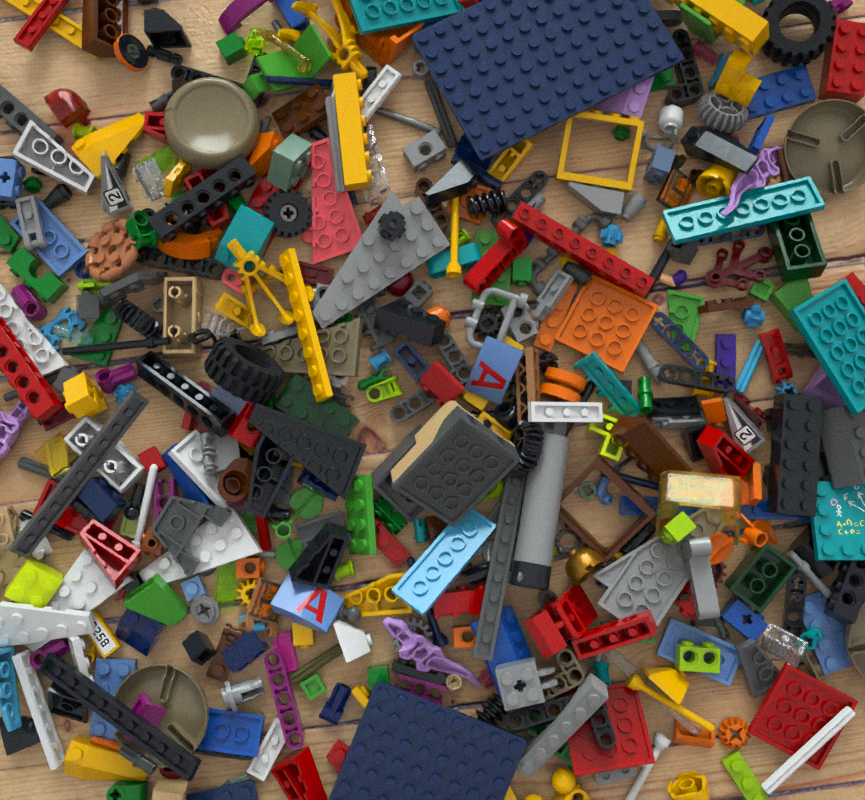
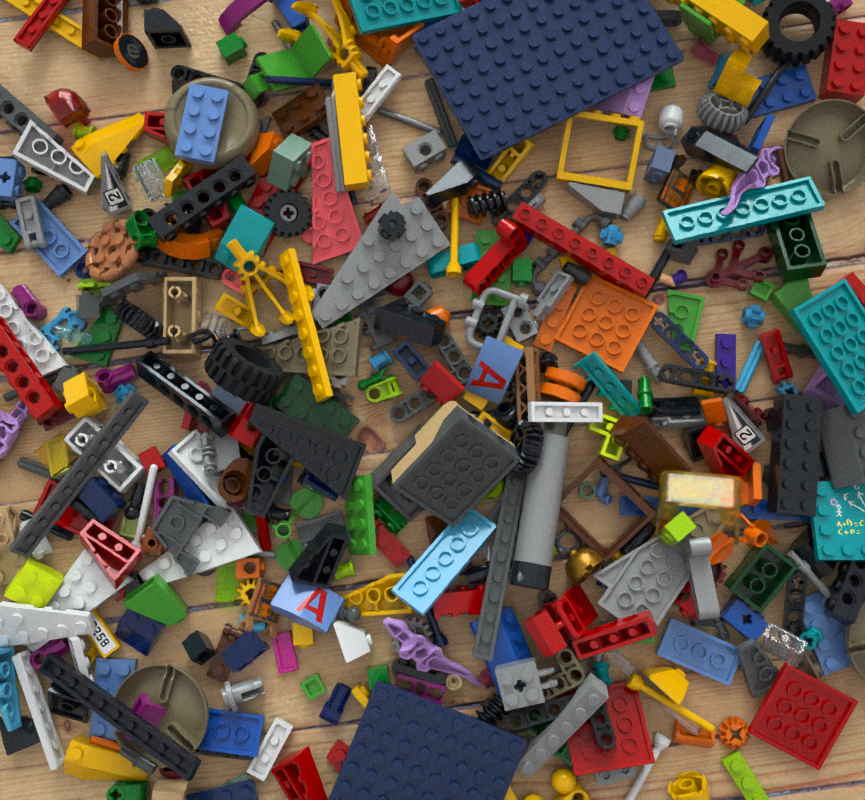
green arch [6,246,70,304] -> none
black axle [146,45,183,65] -> none
dark grey axle [149,91,173,112] -> none
light grey bush [151,296,164,314] -> none
light blue plate [180,575,207,601] -> none
light grey gear [190,594,221,625] -> none
clear neon green plate [244,28,270,55] -> none
clear yellow hinge [256,29,312,73] -> none
magenta beam [264,649,305,750] -> none
olive axle [290,644,343,684] -> none
light grey bush [412,59,429,79] -> none
teal pin [413,518,428,543] -> none
lime bush [447,228,472,247] -> none
orange brick [453,624,475,648] -> none
black beam [664,29,704,107] -> none
lime brick [675,640,720,673] -> none
reddish brown plate [697,296,754,314] -> none
white axle [761,706,856,794] -> none
none -> medium blue plate [174,83,229,165]
none -> black bar [745,61,788,125]

